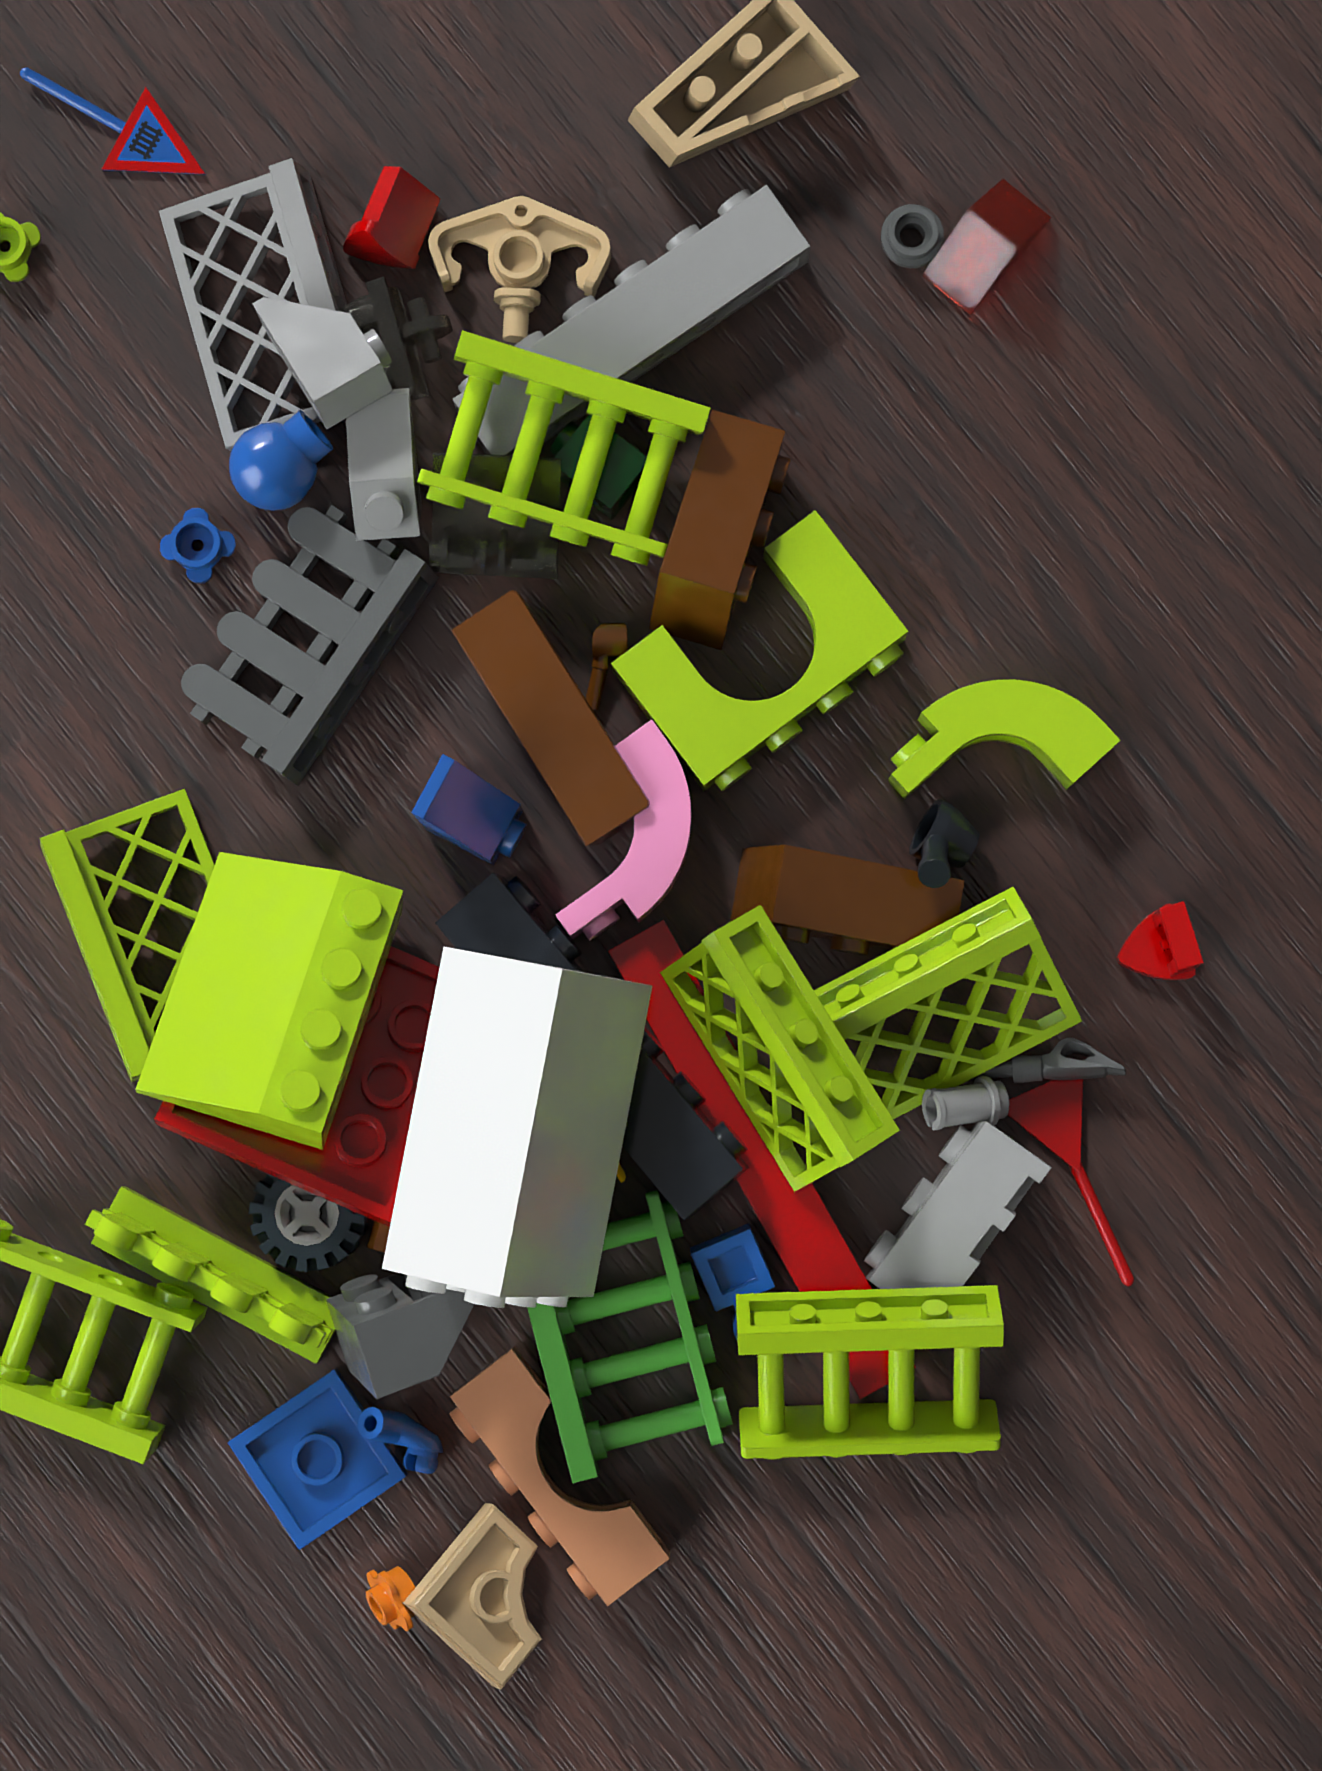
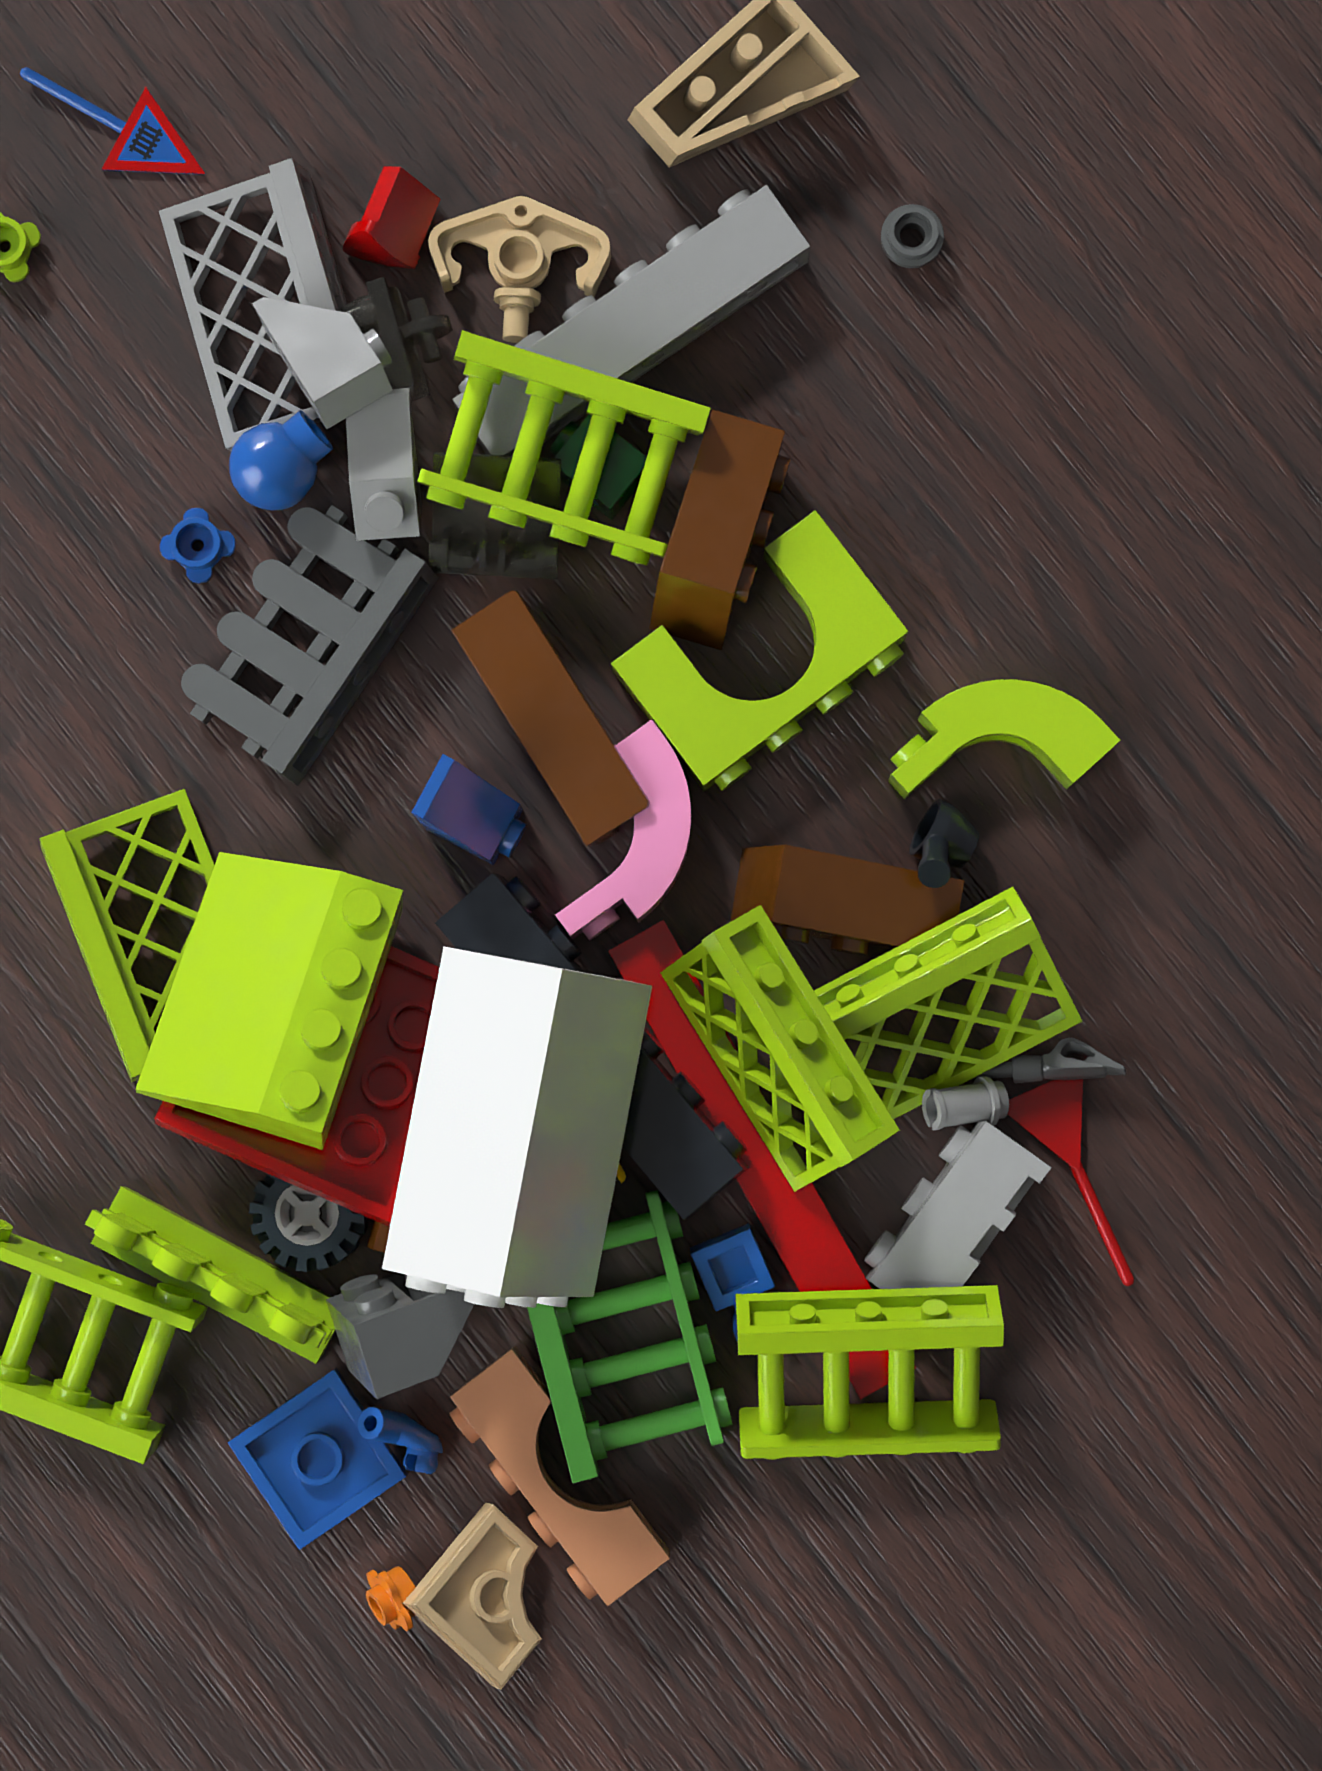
reddish brown hand [585,623,628,710] -> none
slope [923,179,1052,315] -> none
red tile [1116,901,1204,980] -> none

